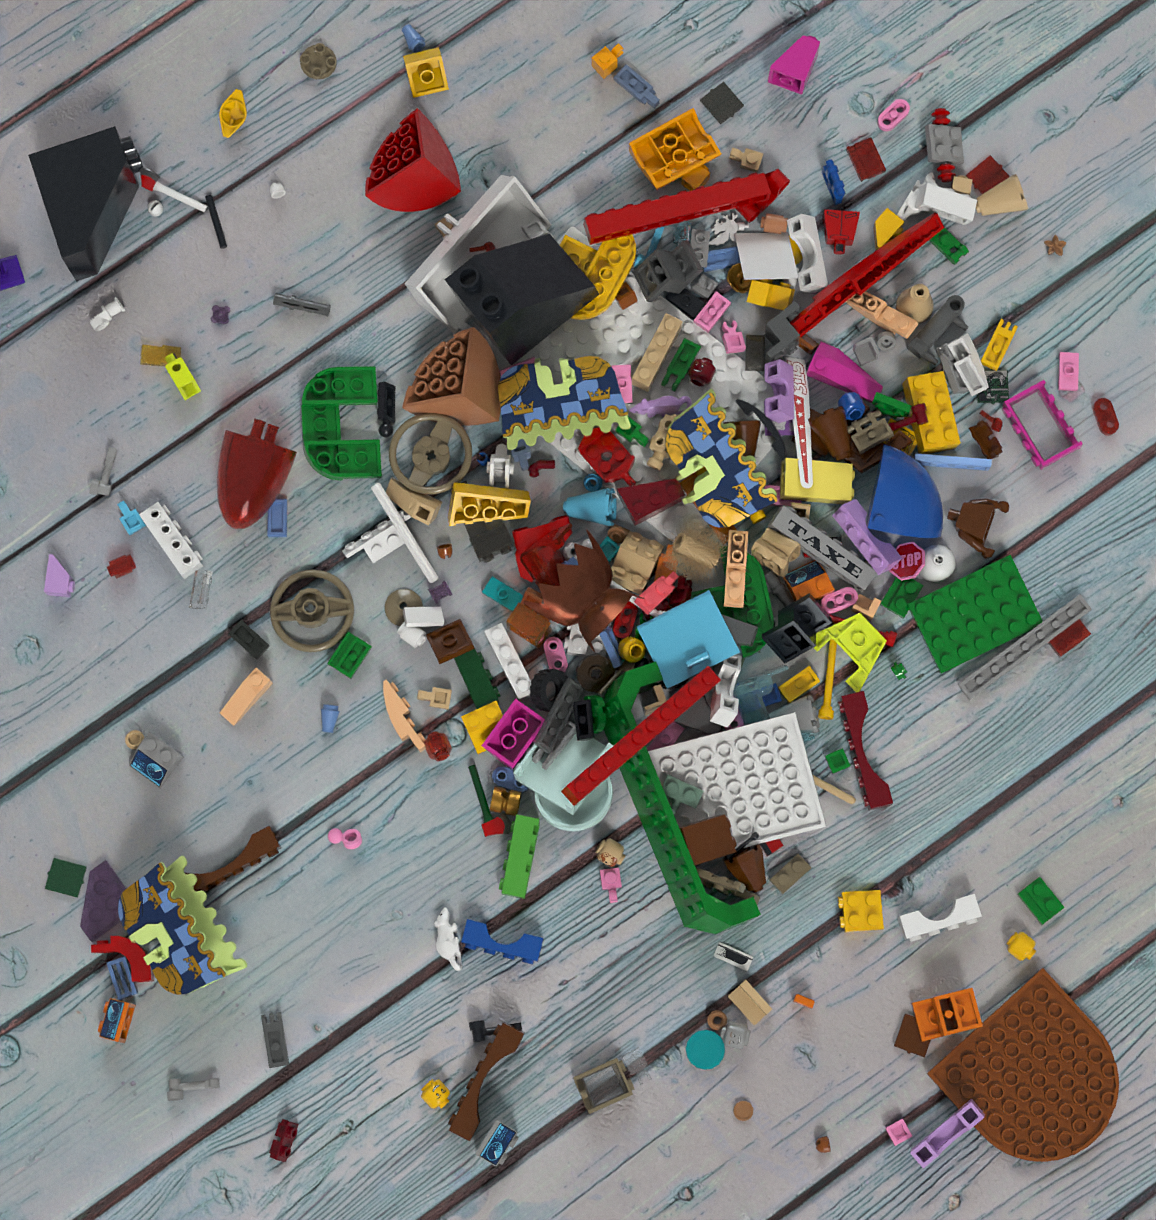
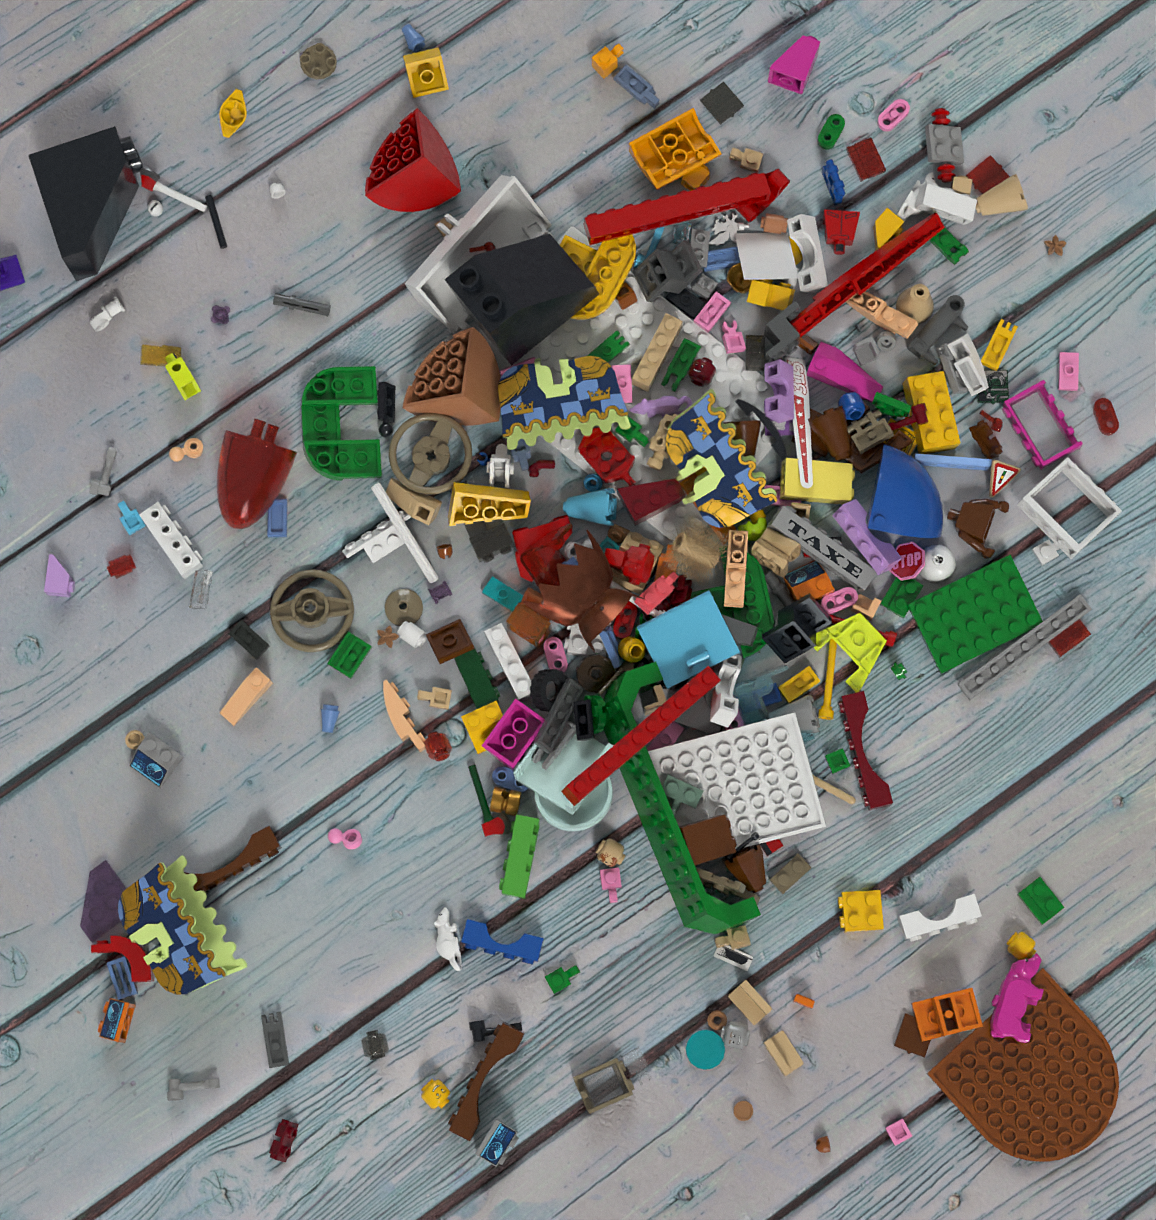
clear green piece [45,858,87,898] -> none
white tile [403,607,444,627] -> none
lavender arch [910,1099,985,1169] -> none
none -> light nougat plate [169,438,203,462]
none -> clear smoke head [361,1030,389,1060]
none -> medium nougat plant [377,626,399,649]
none -> green plate [545,965,580,994]
none -> green hinge [587,330,630,363]
none -> red piece [604,544,655,586]
none -> tan plate [715,925,751,950]
none -> lime hair [738,518,767,541]
none -> tan panel [763,1031,804,1077]
none -> green plate [817,114,845,150]
none -> piece [989,460,1021,497]
none -> dark pink animal [990,953,1044,1043]
none -> white window [1017,457,1122,559]
none -> white plate [1032,539,1060,566]

